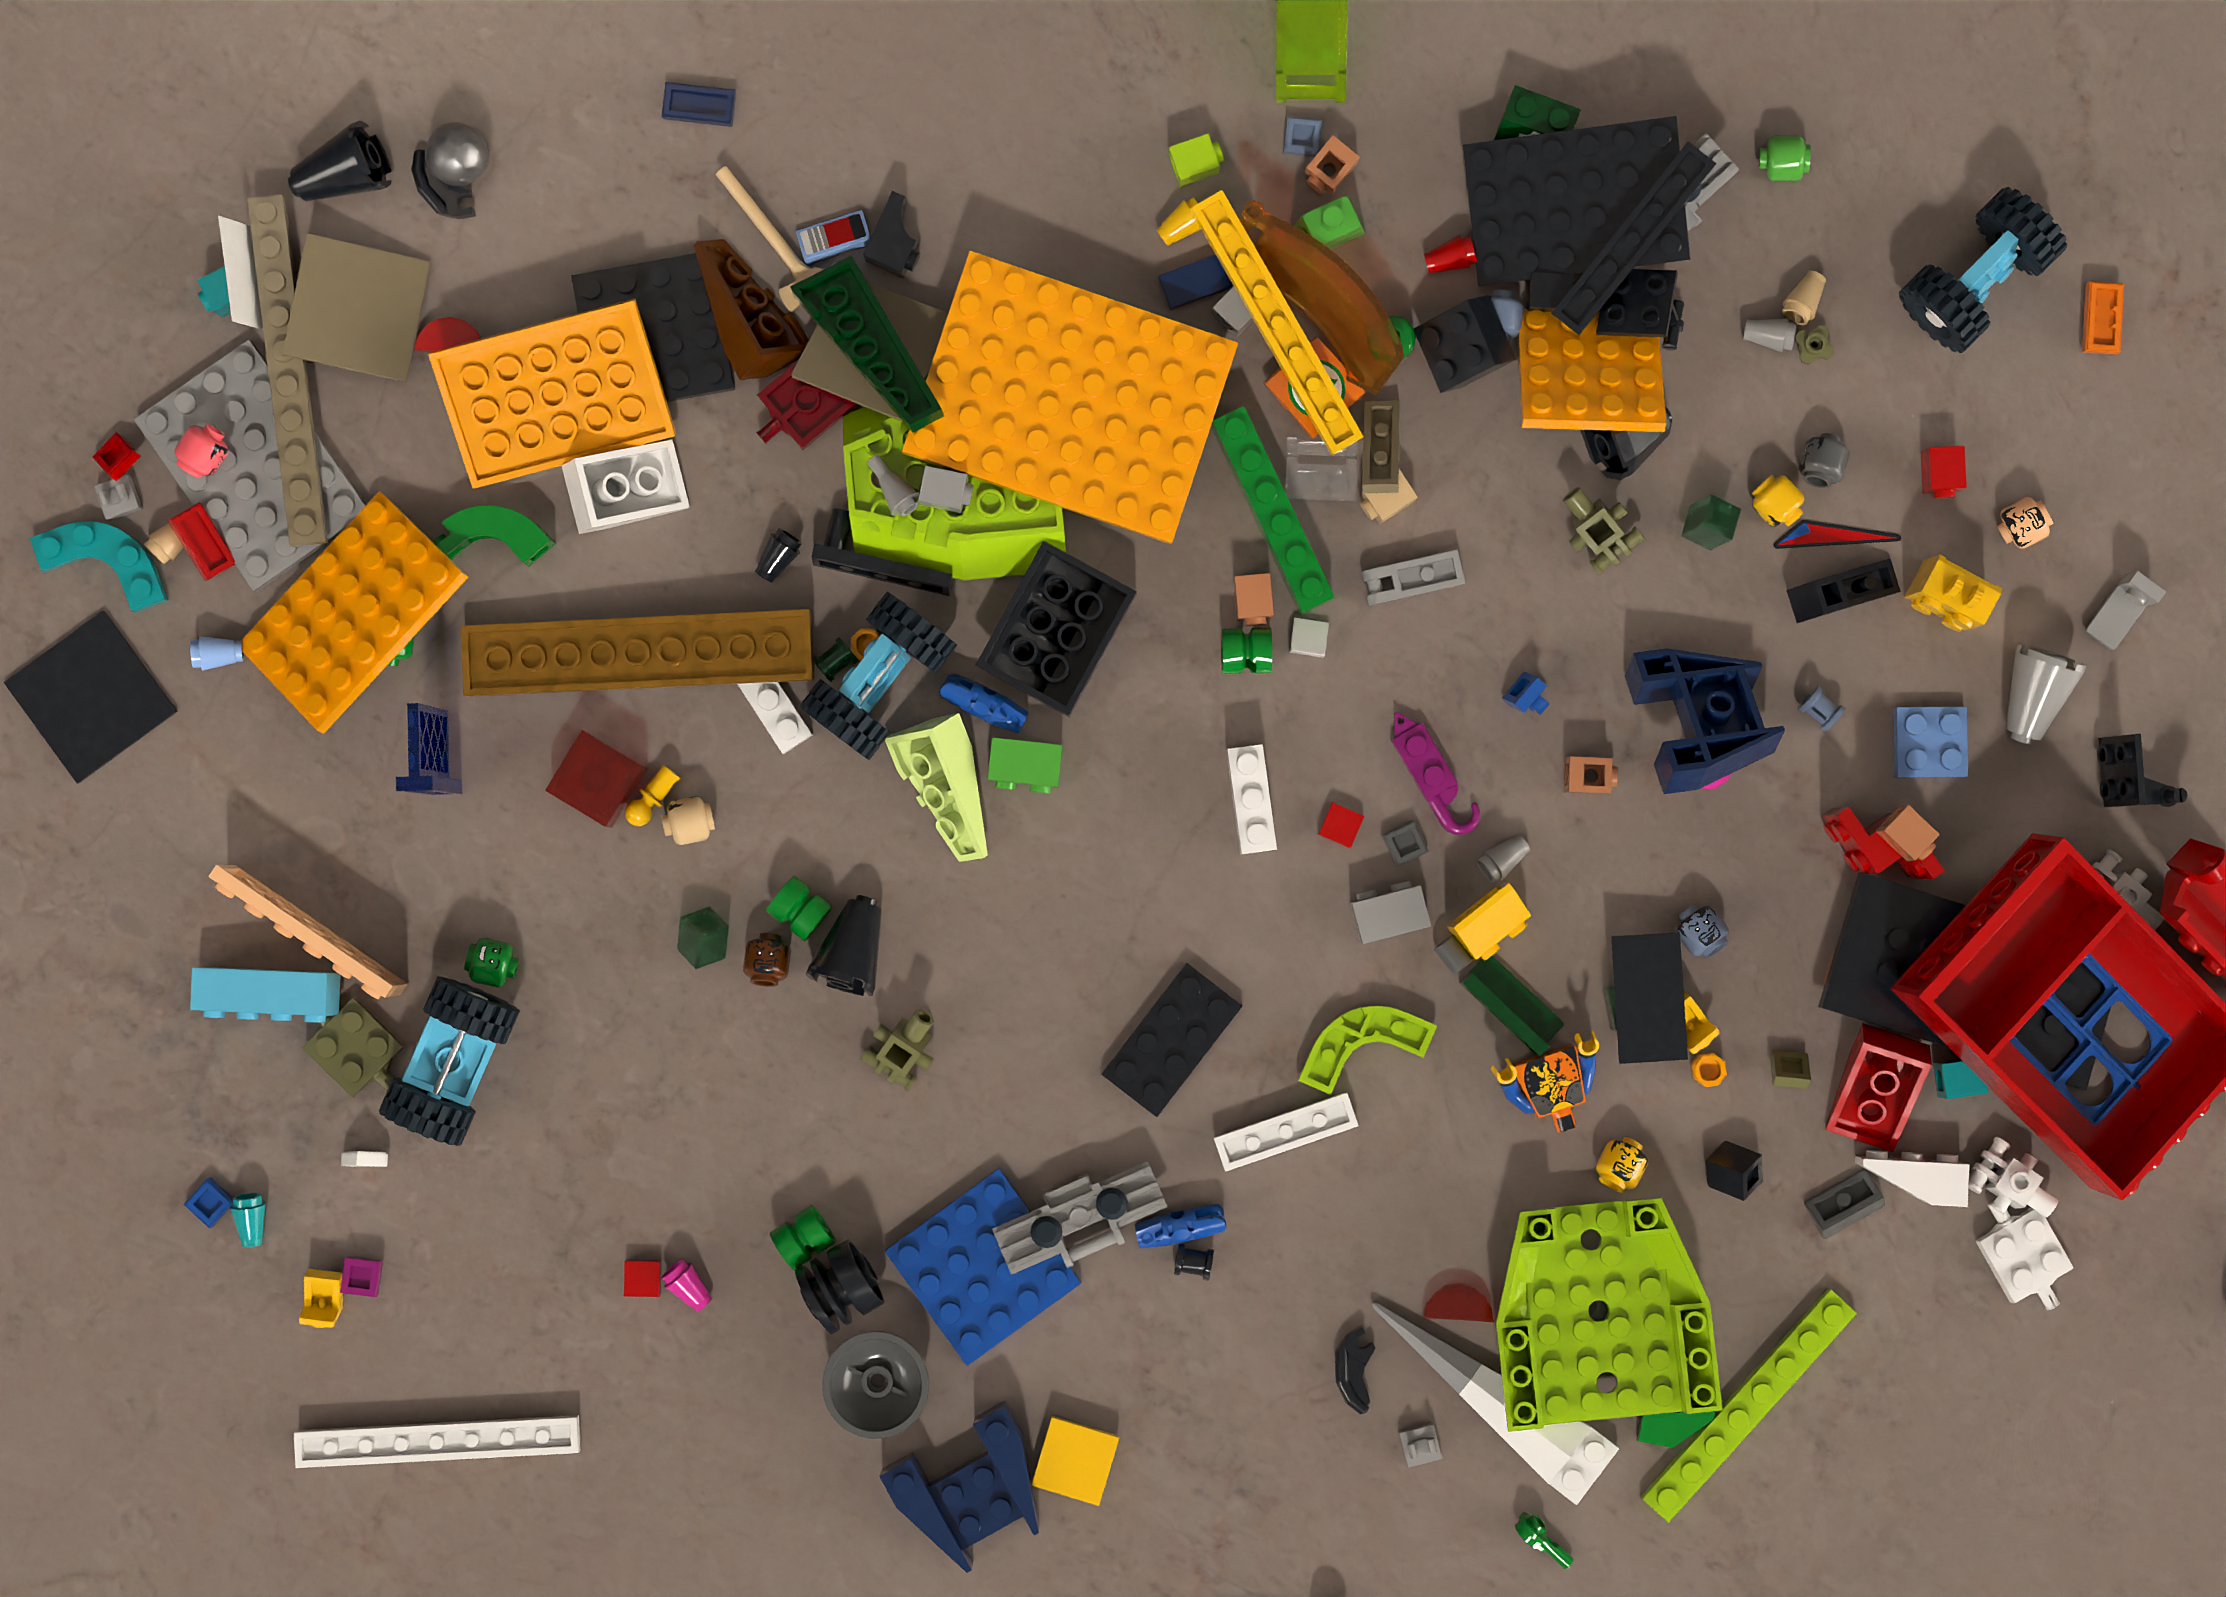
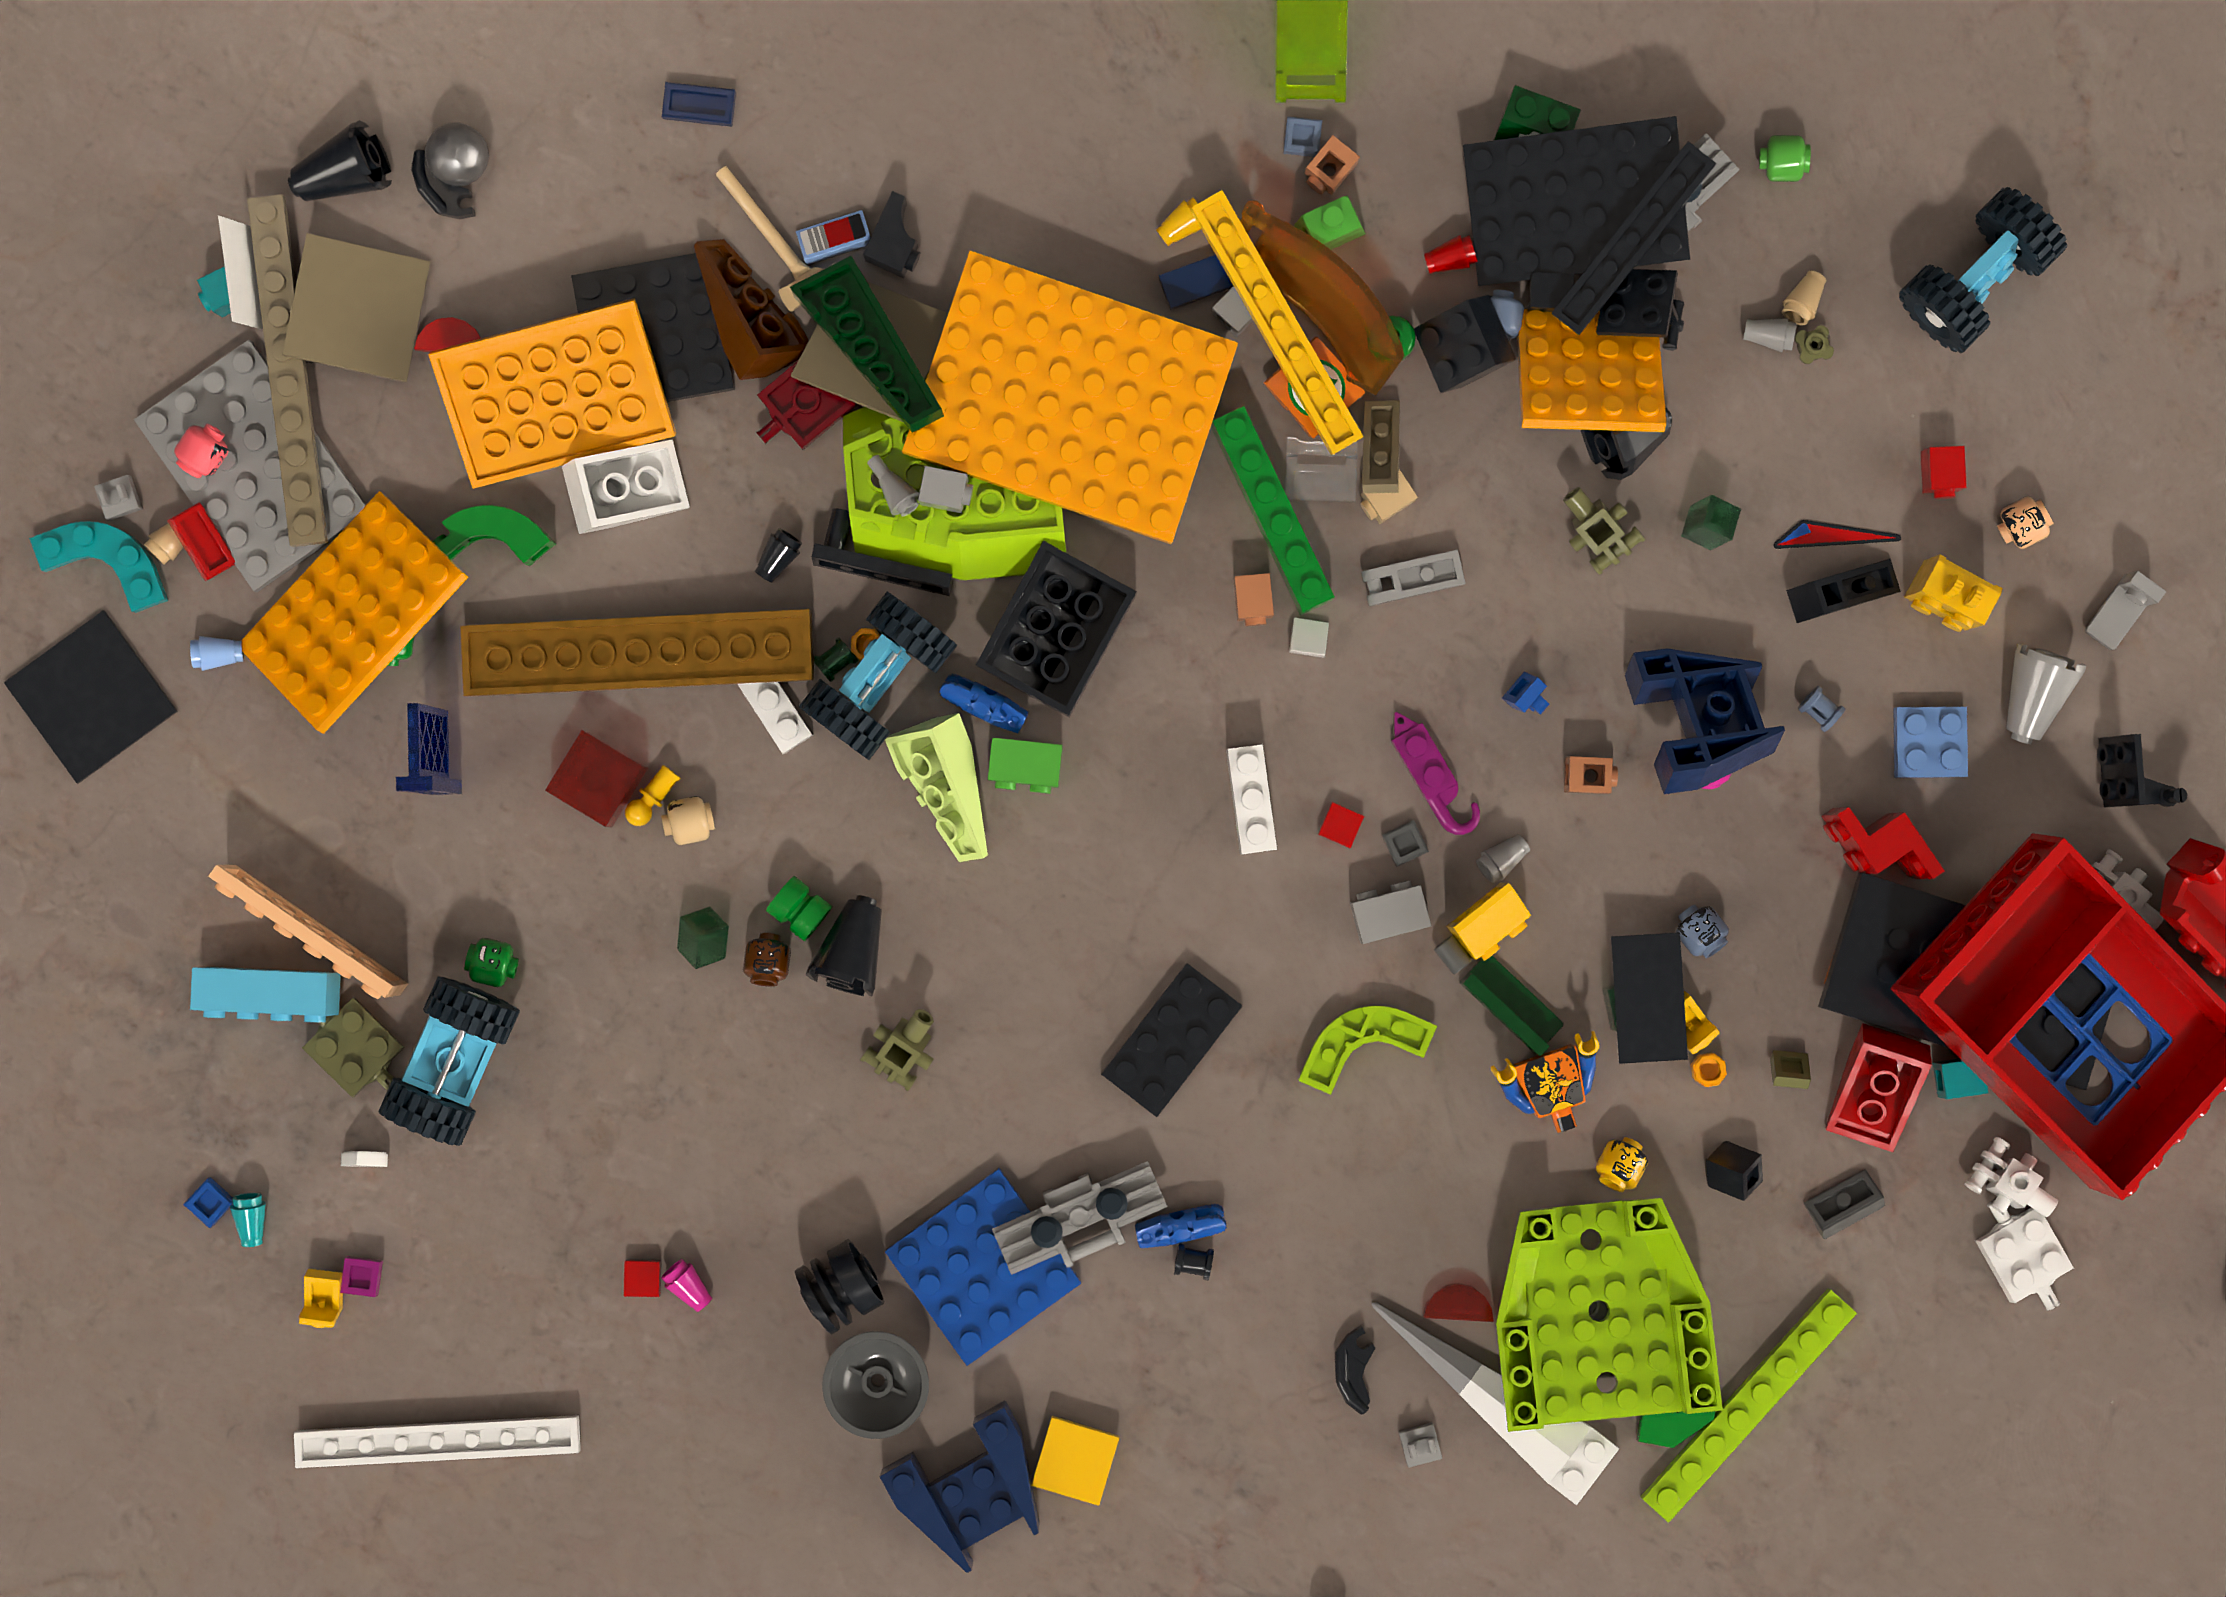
red tile [92,432,141,481] -> none
green wheel [770,1205,836,1270] -> none
lime brick [1168,133,1224,187] -> none
white plate [1213,1092,1359,1172] -> none
green wheel [1221,628,1272,674] -> none
green plate [1515,1512,1574,1569] -> none
yellow head [1751,475,1805,527] -> none
dark grey head [1798,433,1850,488] -> none
white slope [1855,1150,1970,1207] -> none
nougat brick [1876,805,1940,861] -> none
orange plate [2082,281,2125,355] -> none

